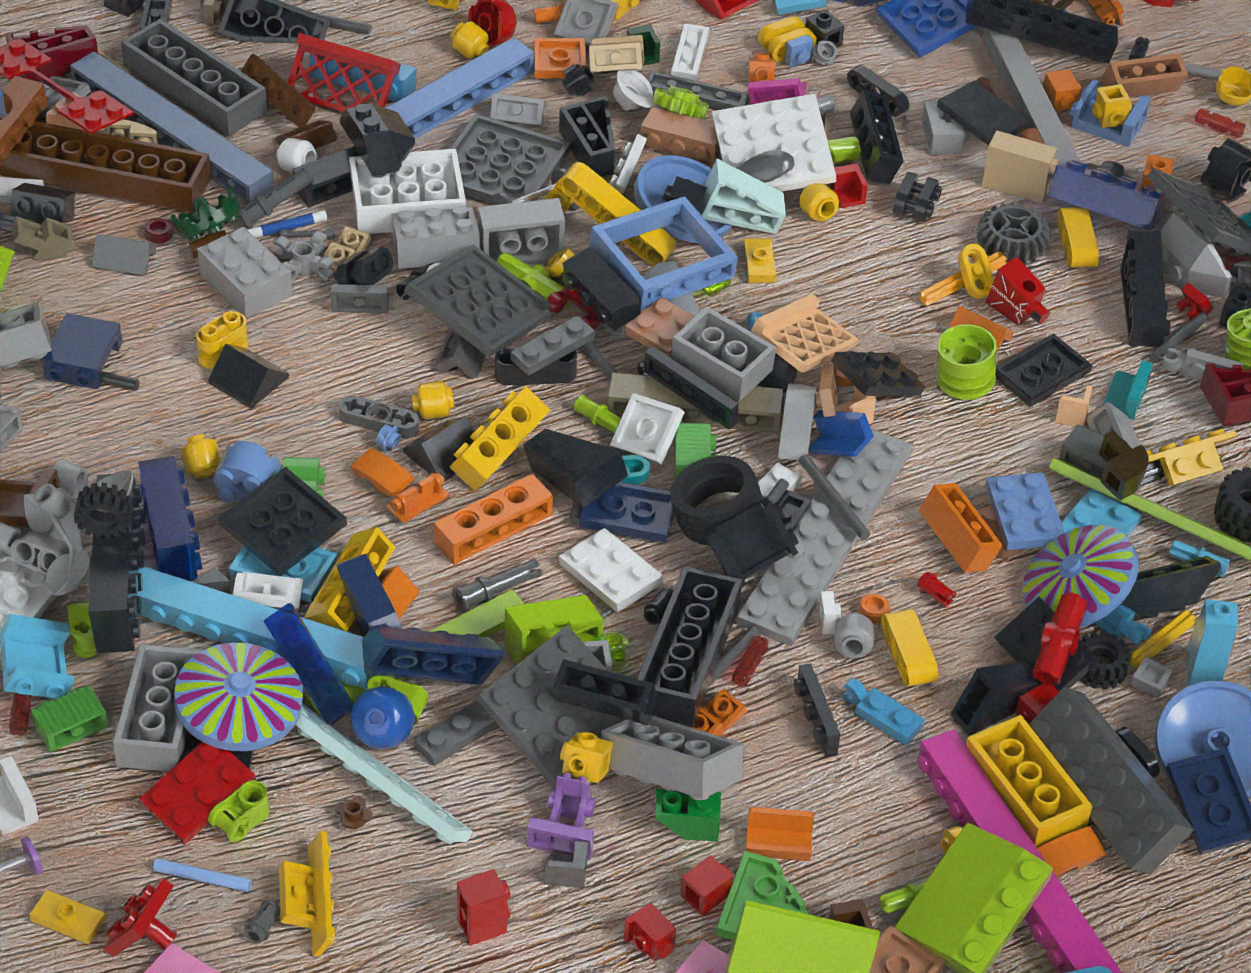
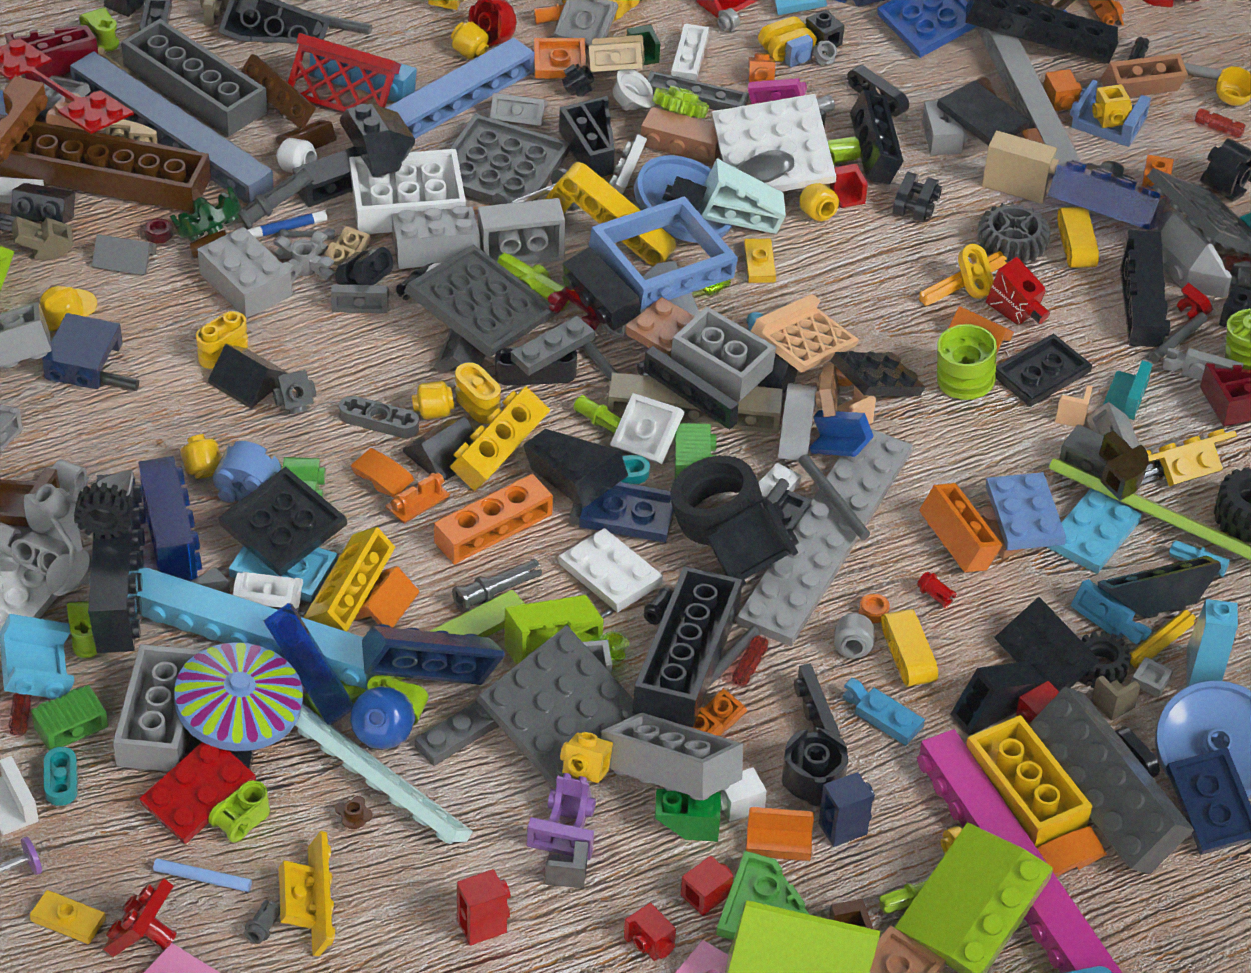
dark blue slope [336,554,402,637] -> none
medium blue plate [376,424,401,452] -> none
yellow plate [543,248,575,277] -> none
black brick [553,659,658,725] -> none
white plate [818,591,841,634] -> none
dish [1022,525,1139,627] -> none
red piece [1033,592,1088,685] -> none
none -> yellow piece [40,286,98,331]
none -> teal plate [44,747,78,806]
none -> lime piece [79,7,119,52]
none -> dark grey brick [272,370,316,414]
none -> yellow brick [455,363,501,424]
none -> light grey plate [717,8,740,32]
none -> white brick [718,767,767,822]
none -> black brick [782,729,848,806]
none -> dark blue brick [818,772,875,847]
none -> dark tan panel [1091,676,1140,721]

